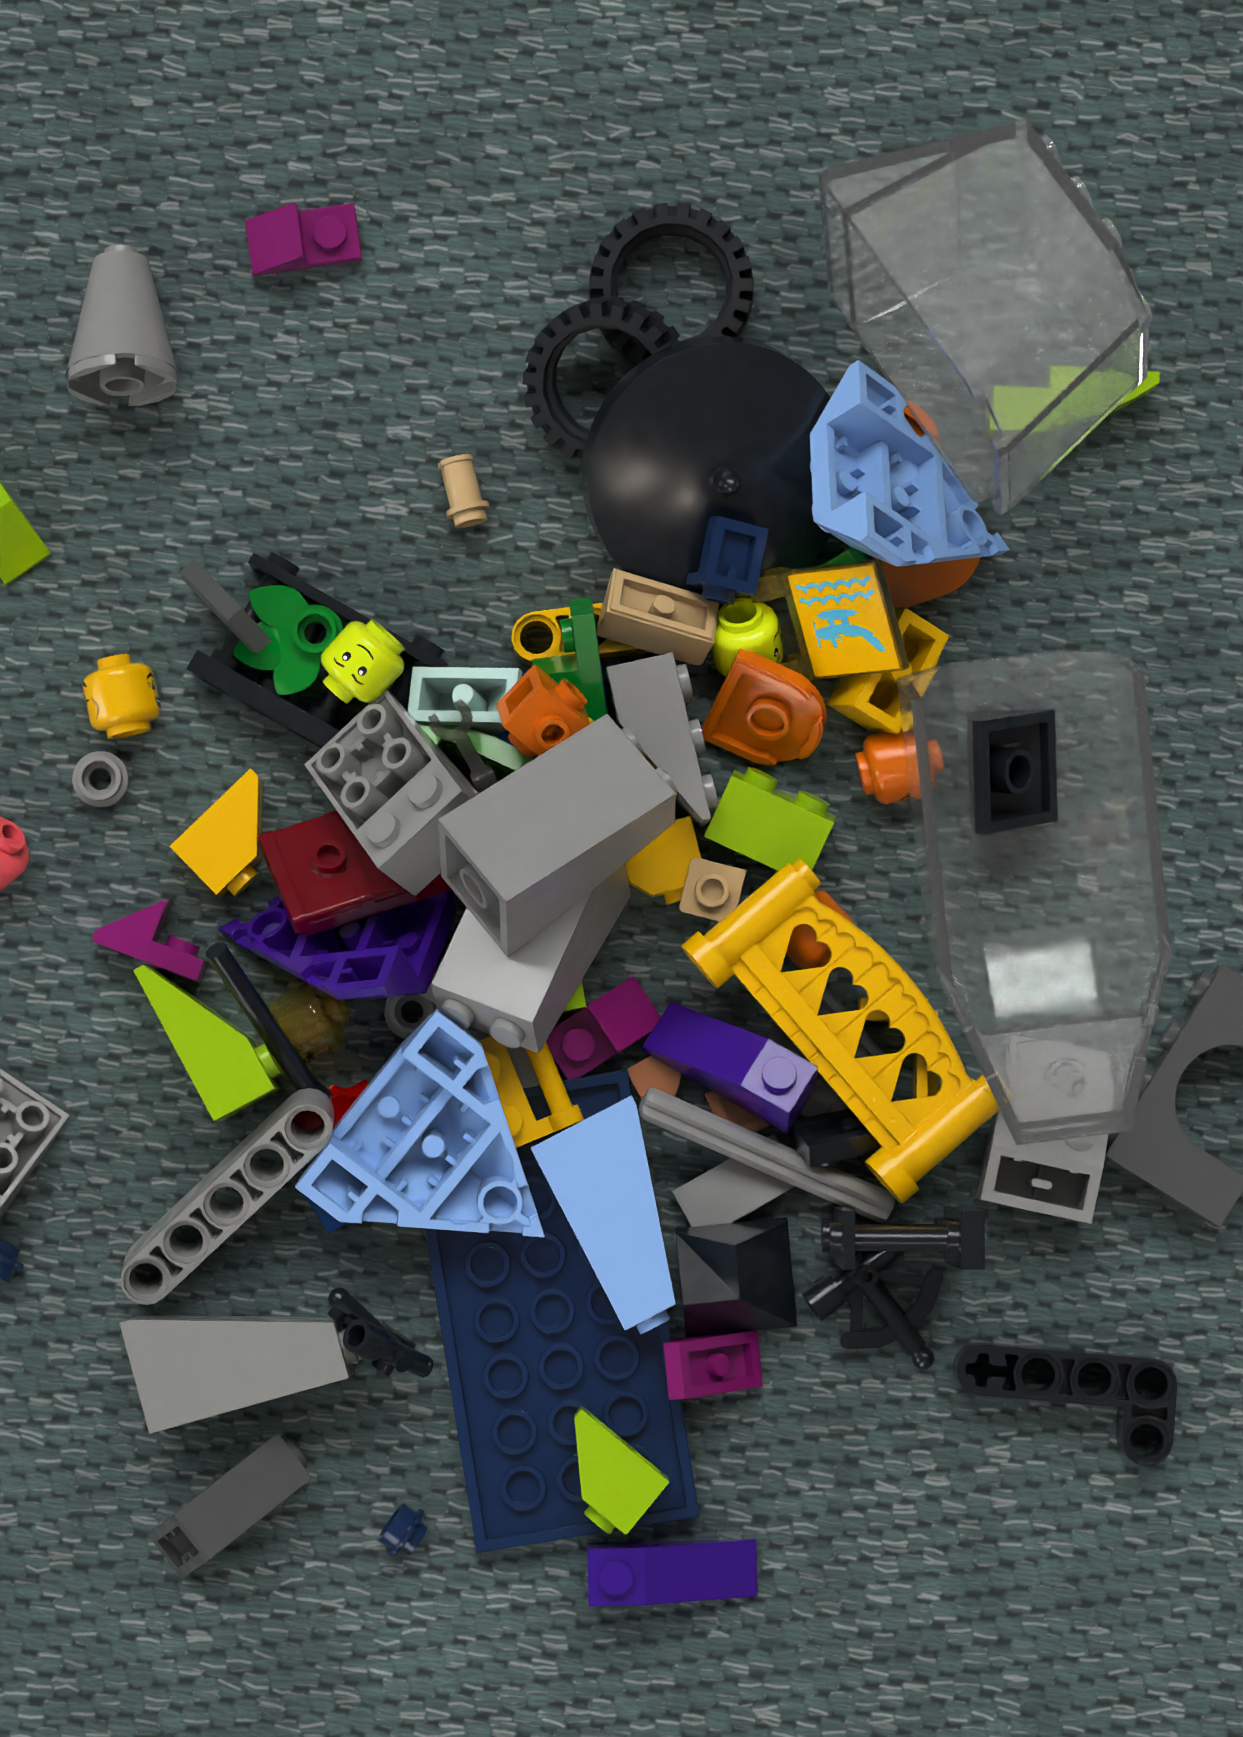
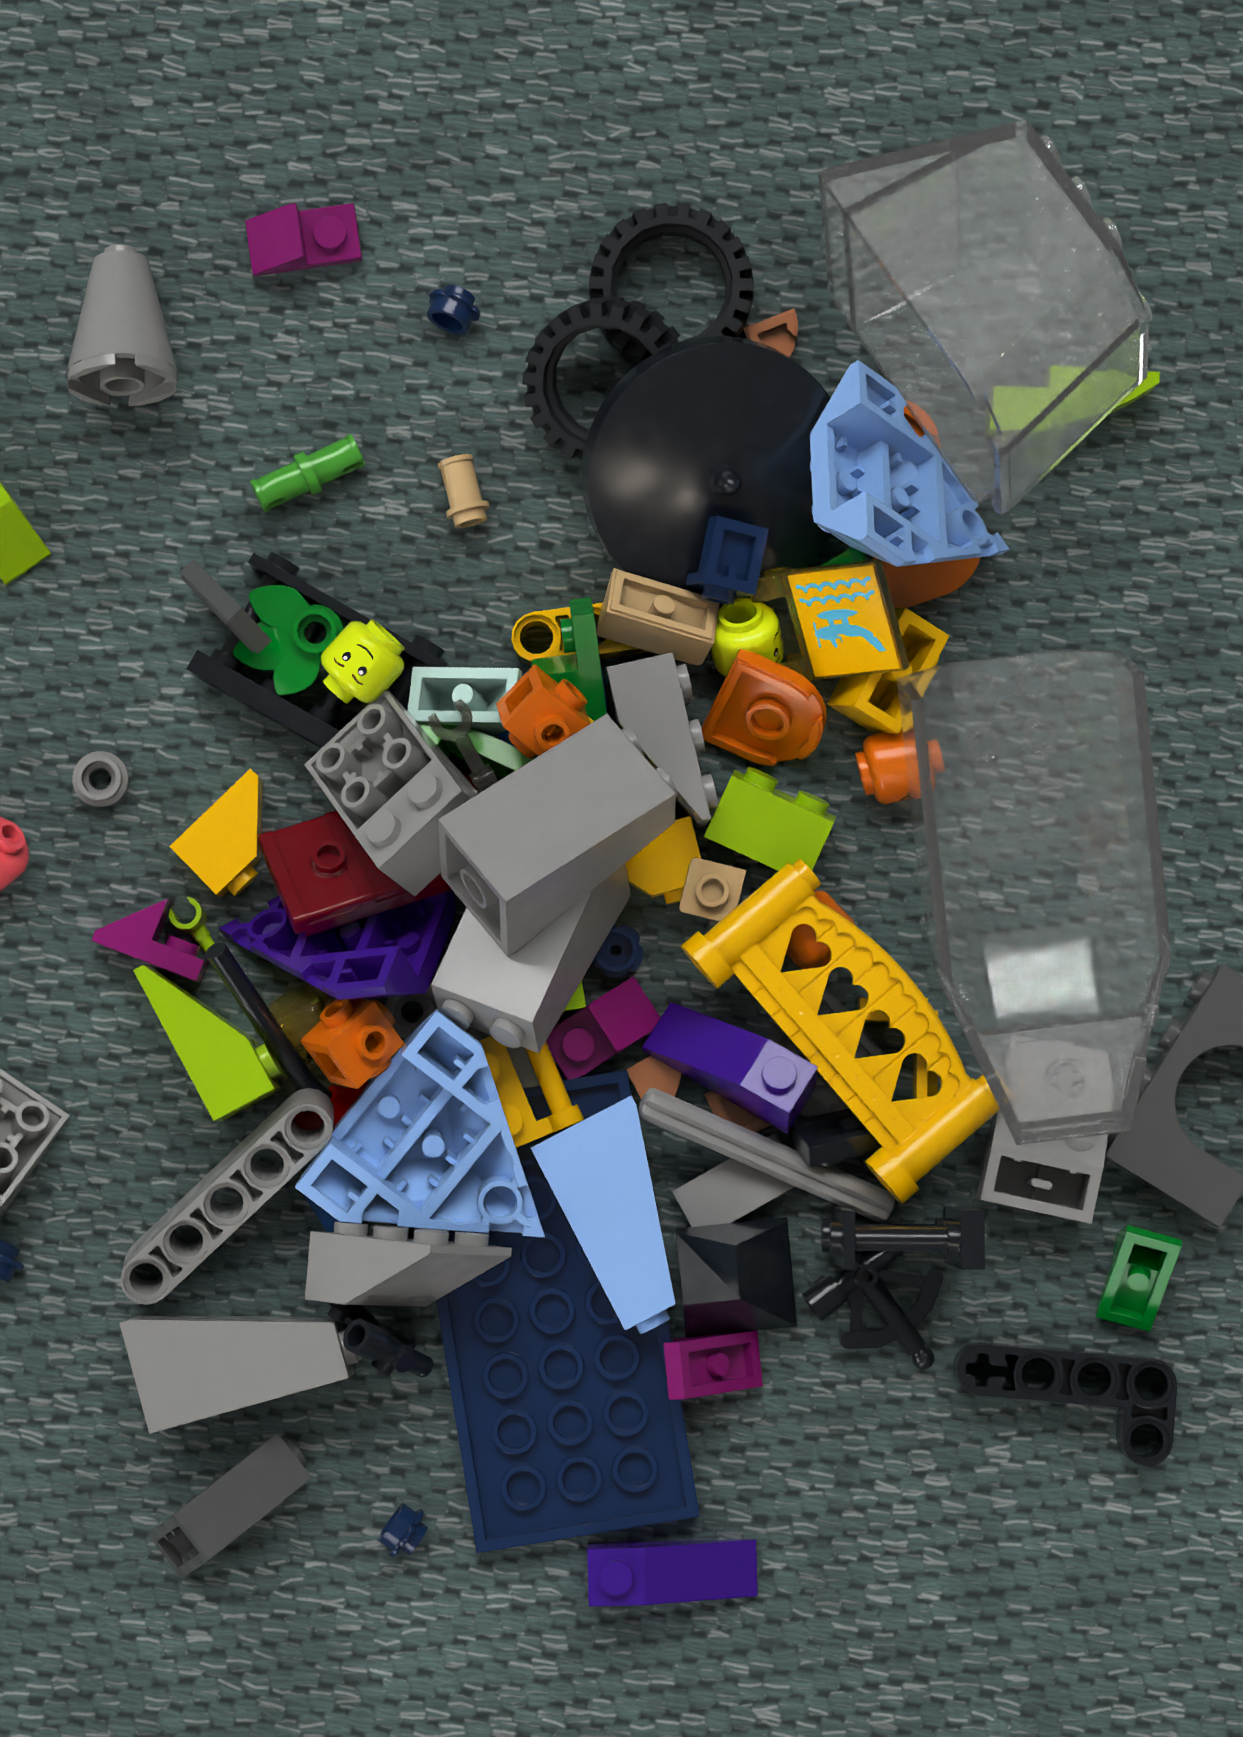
yellow head [82,654,161,739] -> none
lime slope [574,1406,670,1535] -> none
black slope [967,709,1058,835] -> none
none -> lime hand [169,897,215,954]
none -> bright green pin [250,434,366,513]
none -> orange brick [300,999,405,1089]
none -> light grey slope [305,1221,512,1306]
none -> dark blue plate [427,285,480,334]
none -> dark blue plate [592,924,644,978]
none -> nougat tile [742,308,798,358]
none -> green slope [1096,1225,1182,1332]

